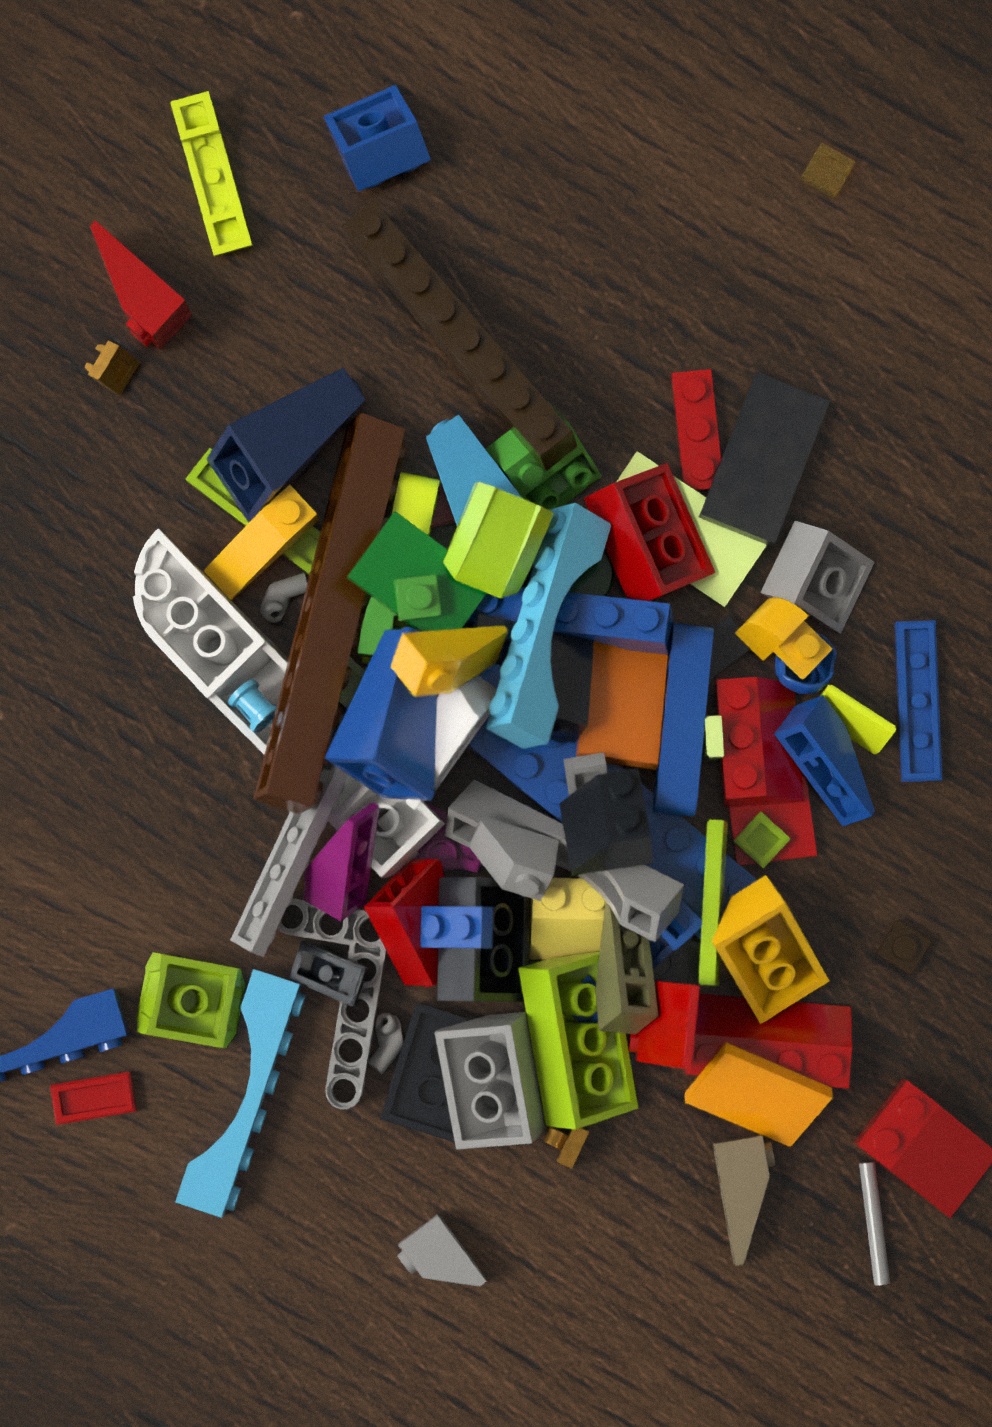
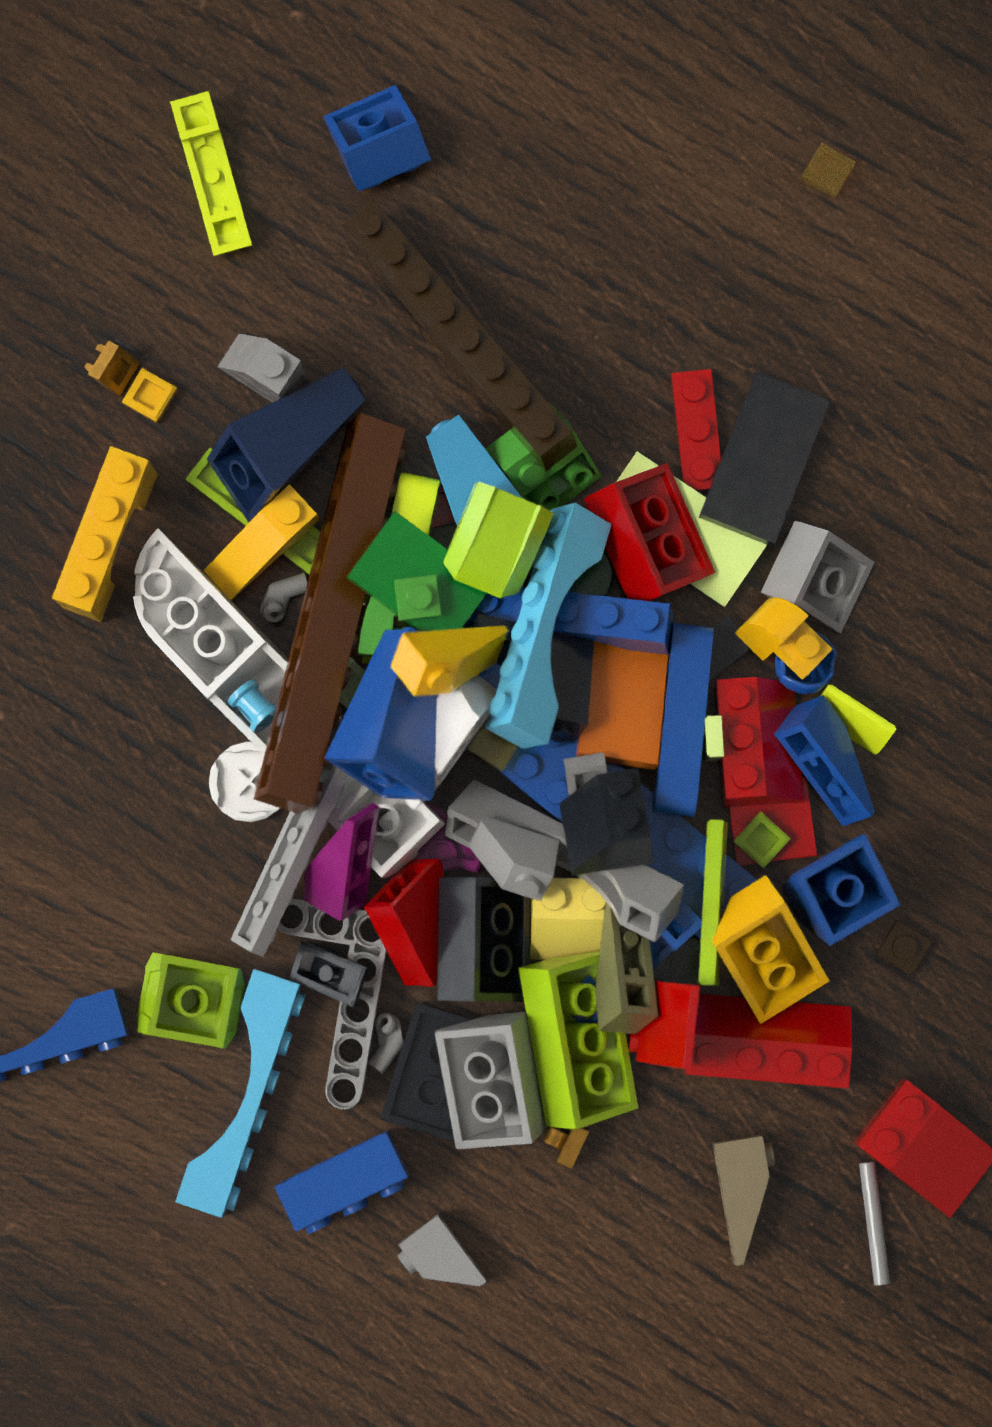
red tile [50,1071,137,1125] -> none
red slope [90,220,192,350] -> none
blue plate [420,906,493,949] -> none
light orange tile [685,1043,832,1147] -> none
blue tile [894,620,943,782] -> none
none -> yellow arch [52,446,158,622]
none -> yellow tile [122,368,178,424]
none -> white tile [209,742,280,823]
none -> light grey slope [218,334,306,403]
none -> blue brick [275,1130,410,1234]
none -> clear yellow tile [468,717,519,772]
none -> blue slope [782,834,900,946]

